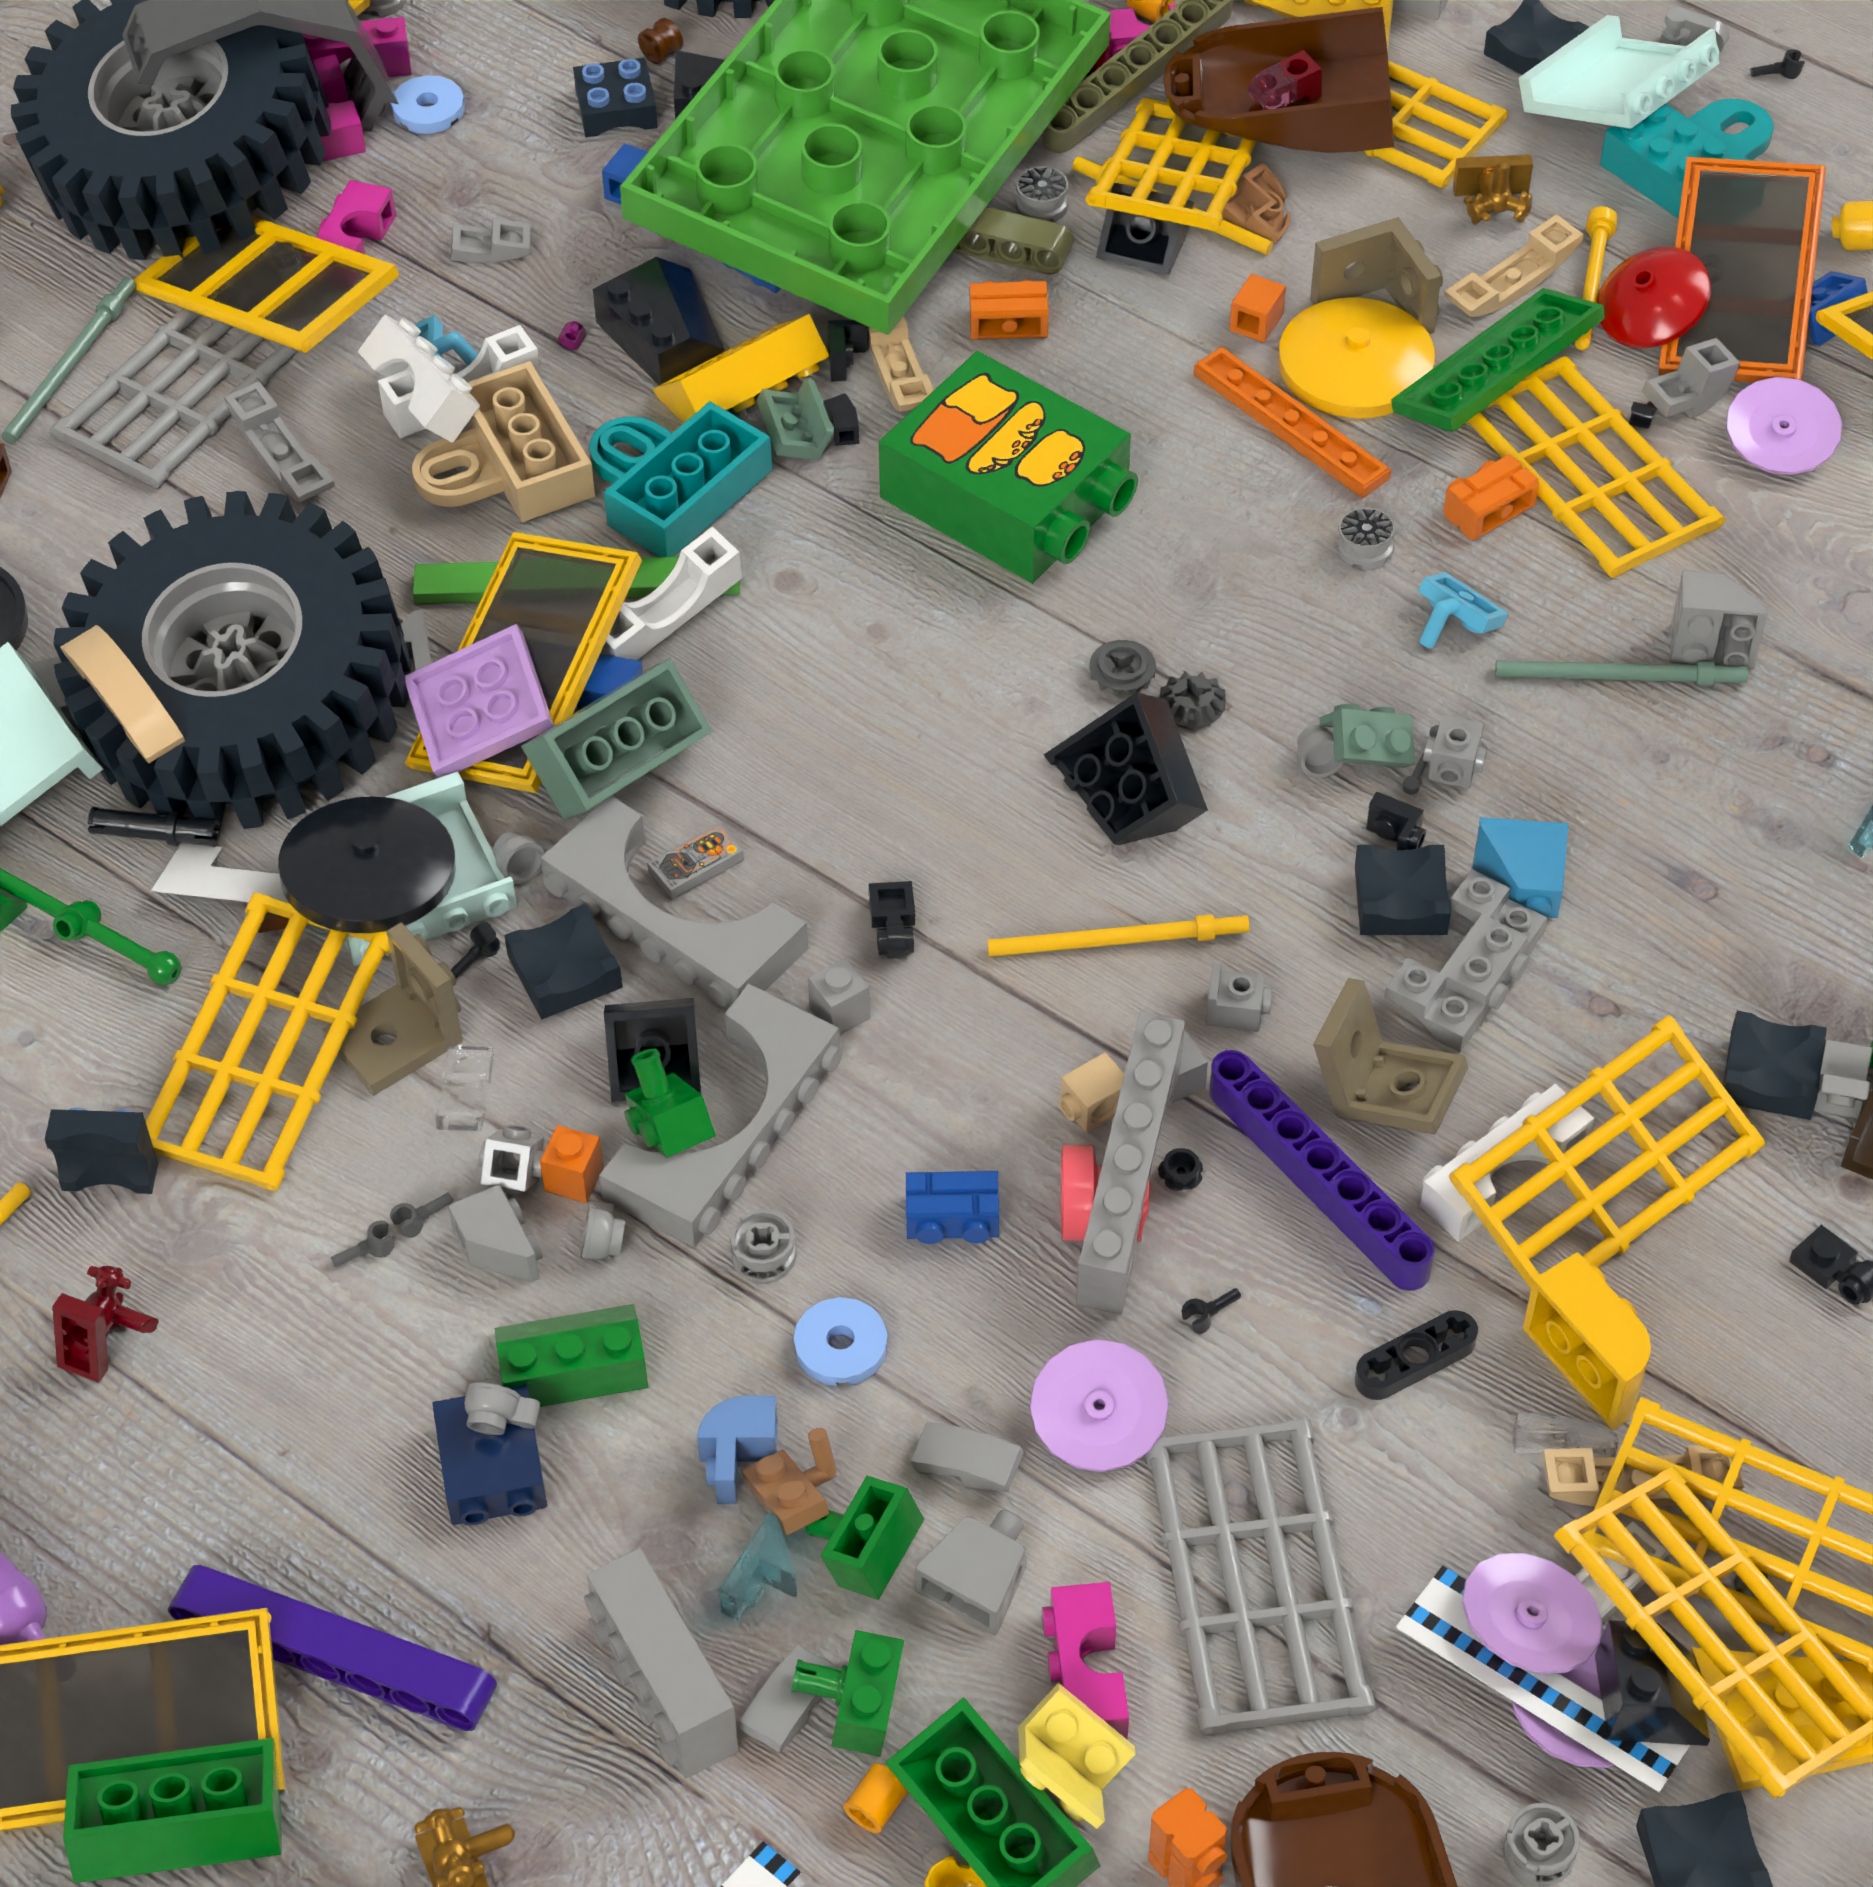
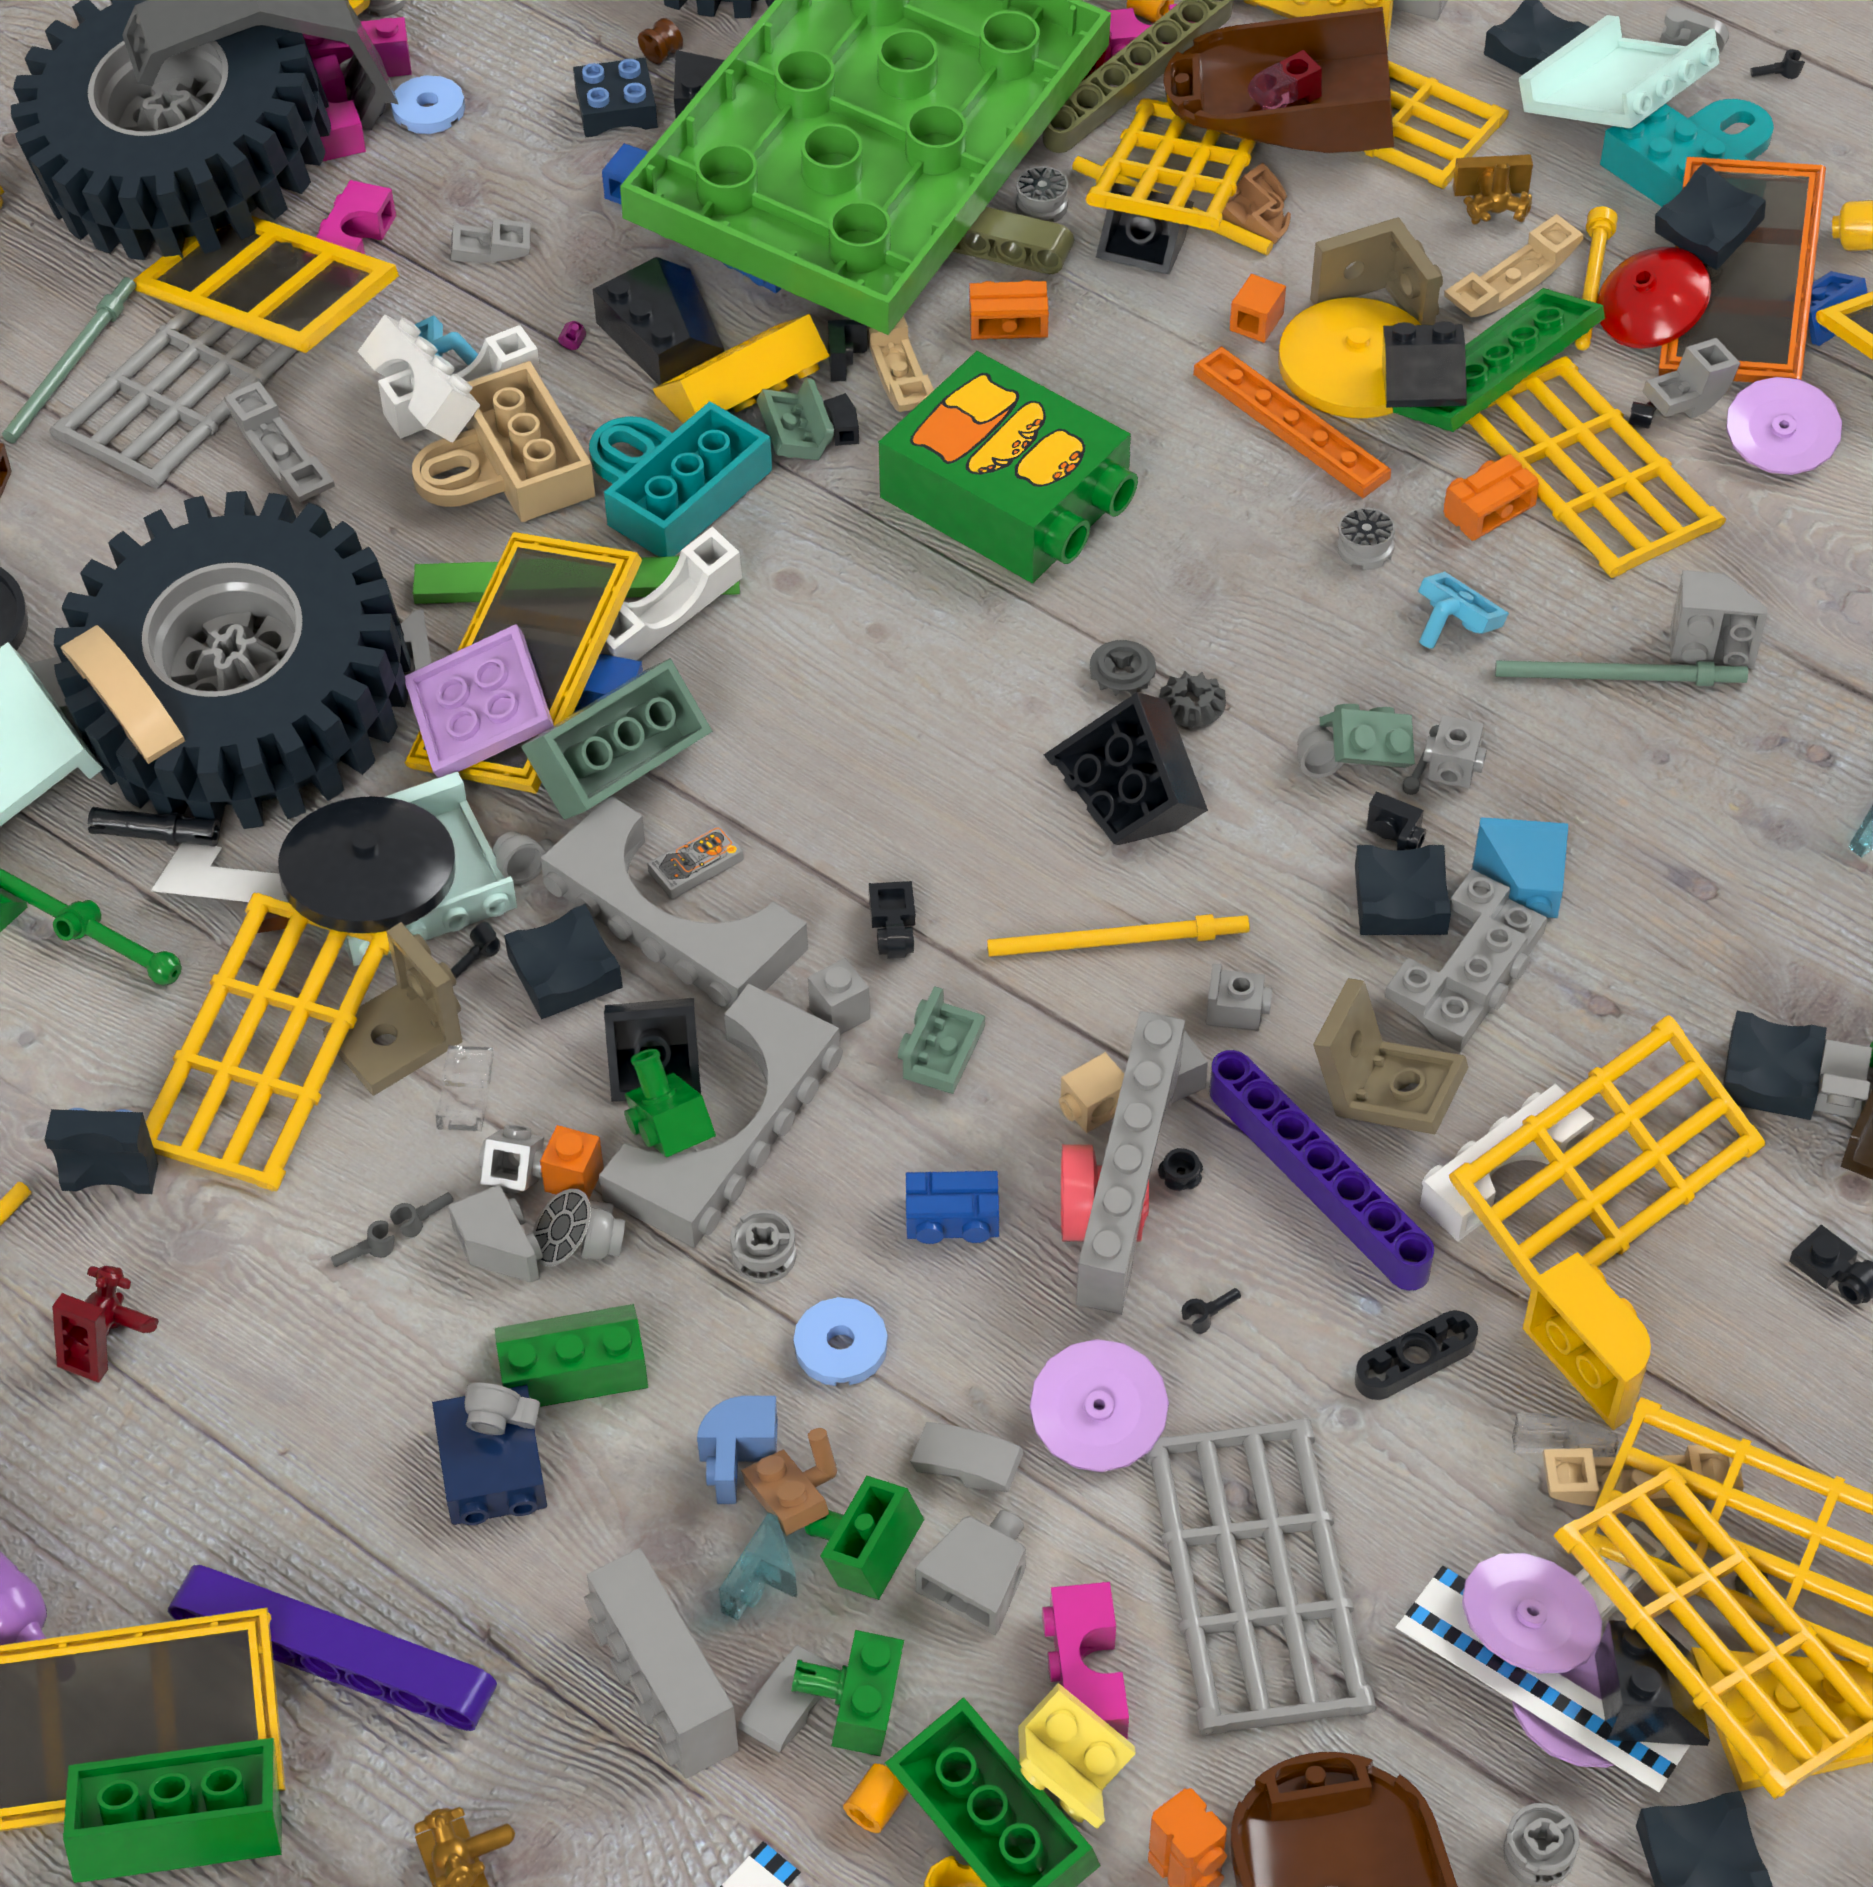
none -> sticker [533,1189,591,1266]
none -> sand green bracket [898,986,985,1094]
none -> black slope [1382,321,1467,408]
none -> black brick [1655,163,1766,270]

